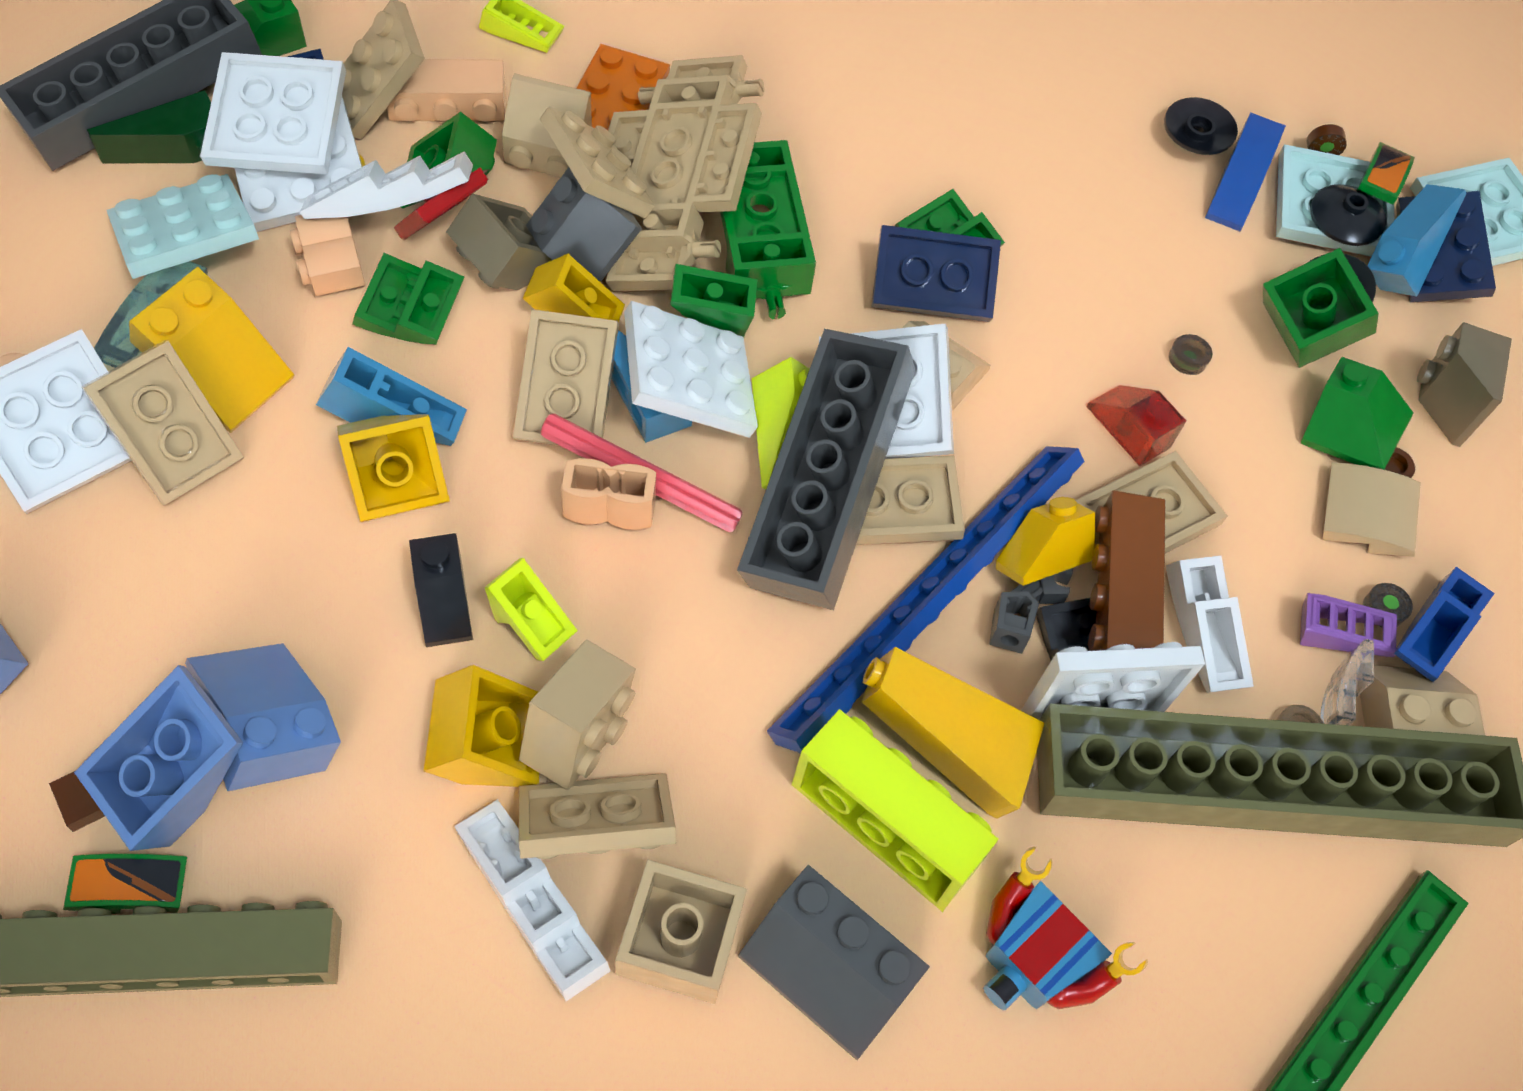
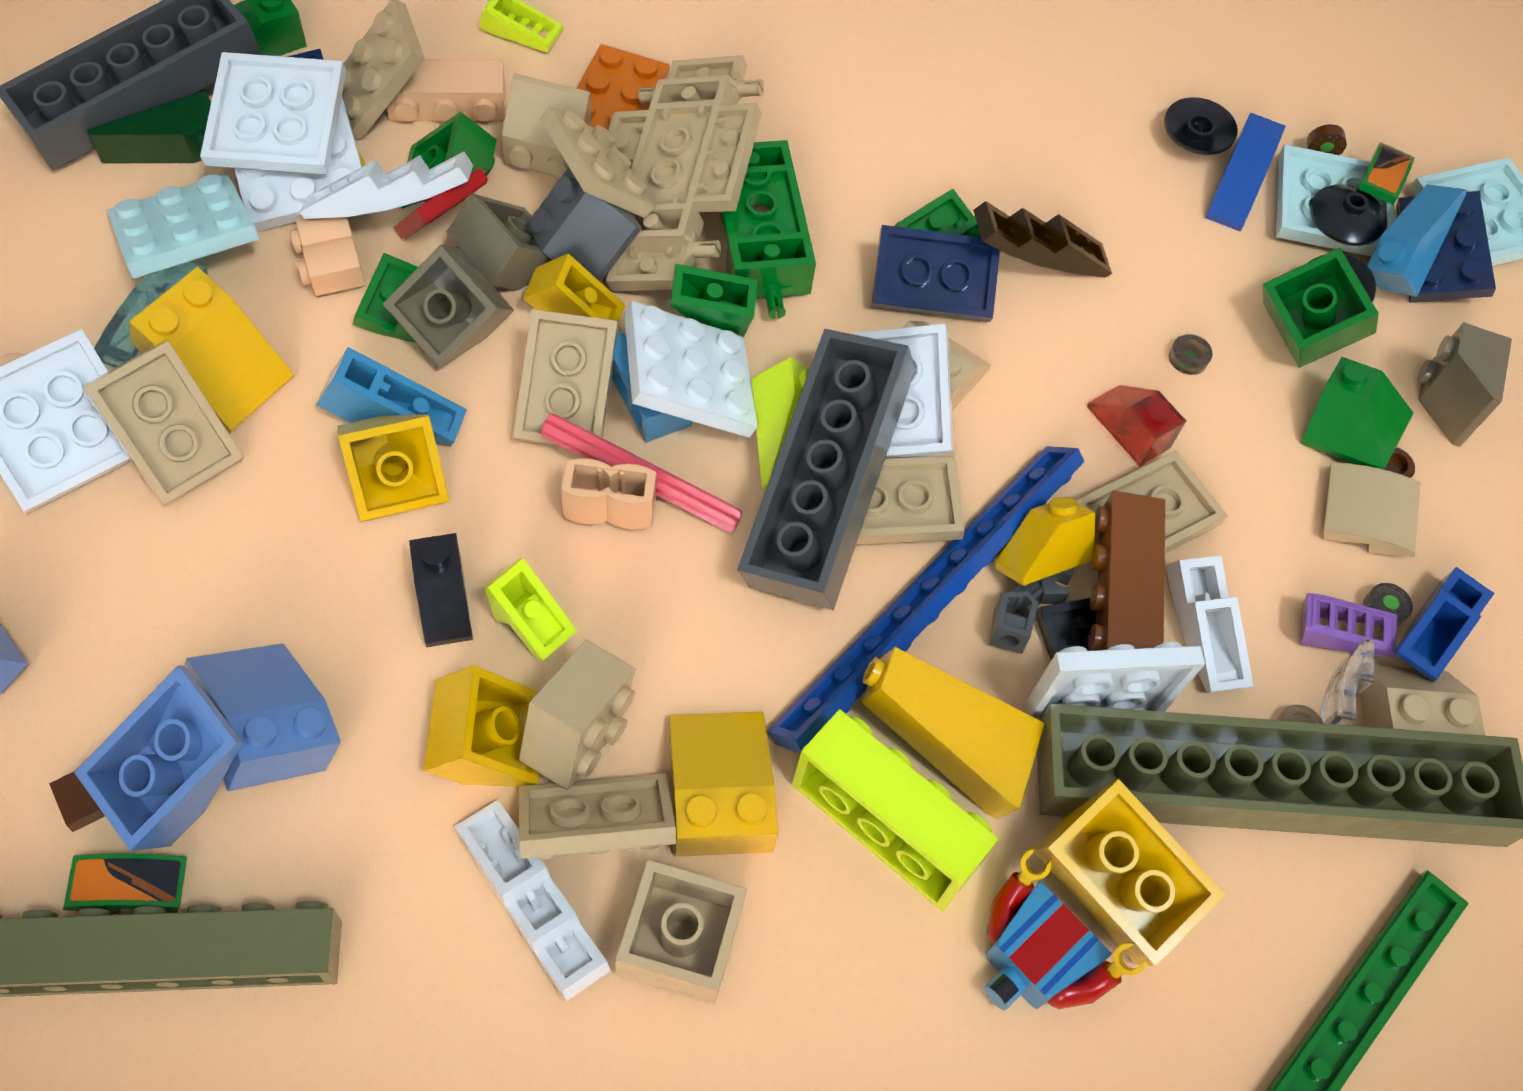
dark grey slope [738,864,930,1060] -> none
none -> dark tan slope [383,245,514,367]
none -> yellow slope [669,711,779,857]
none -> dark brown slope [973,201,1112,278]
none -> yellow slope [1034,779,1226,966]

